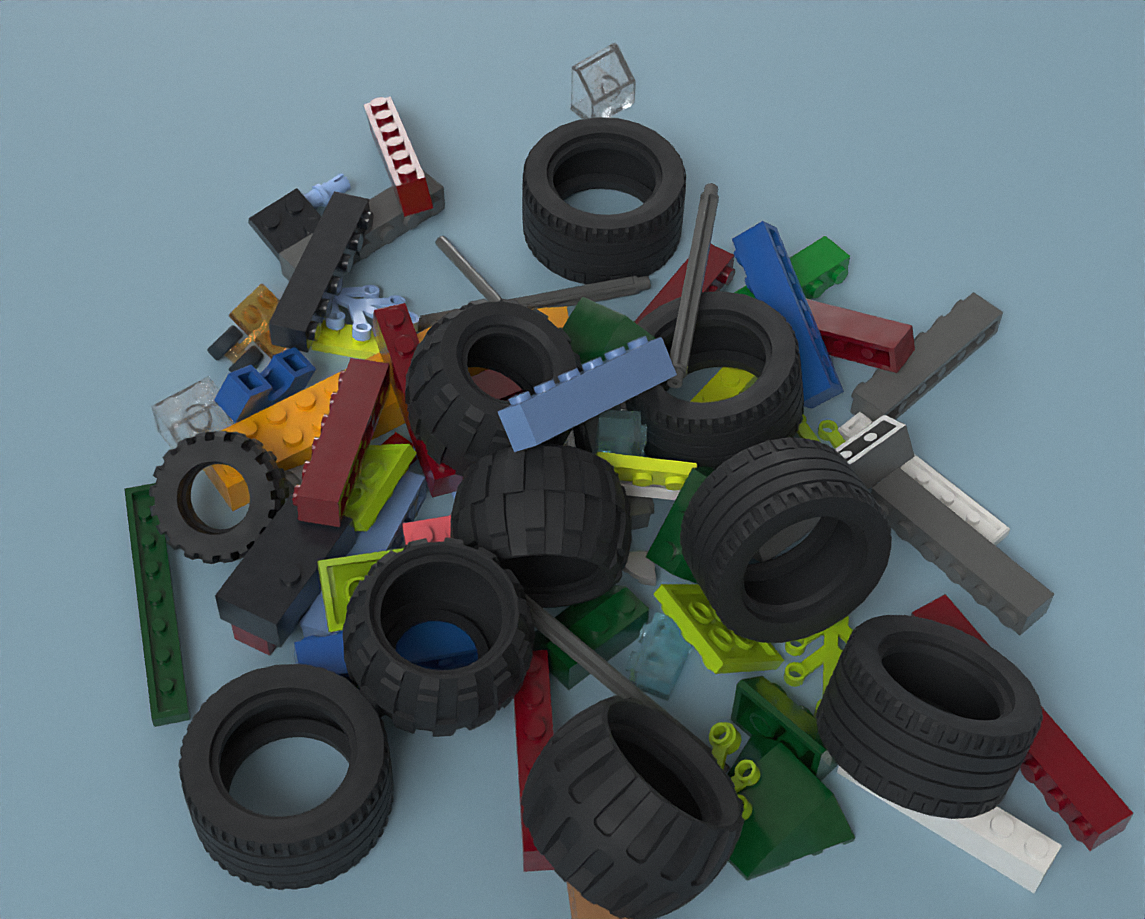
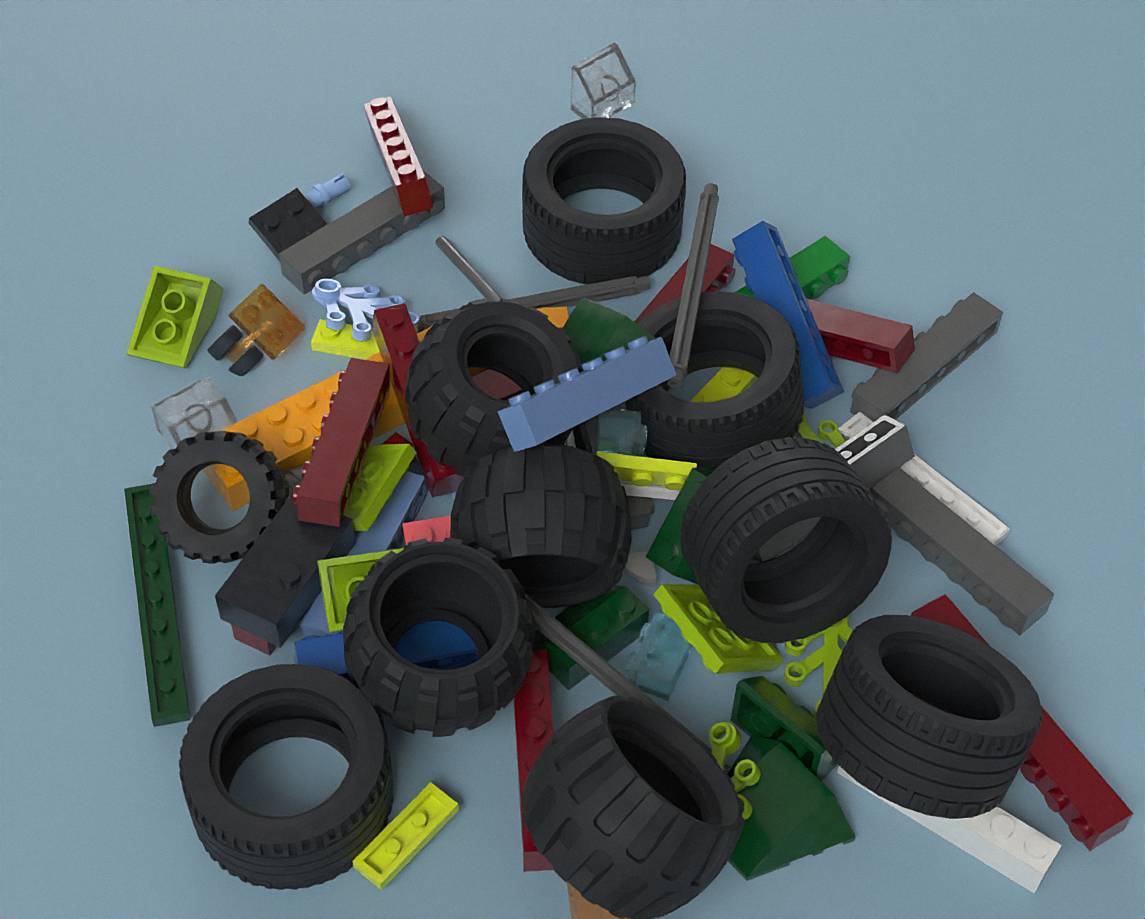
blue arch [214,347,316,423] -> none
black brick [268,191,374,353] -> none
none -> lime slope [126,265,224,369]
none -> neon yellow plate [352,782,459,891]

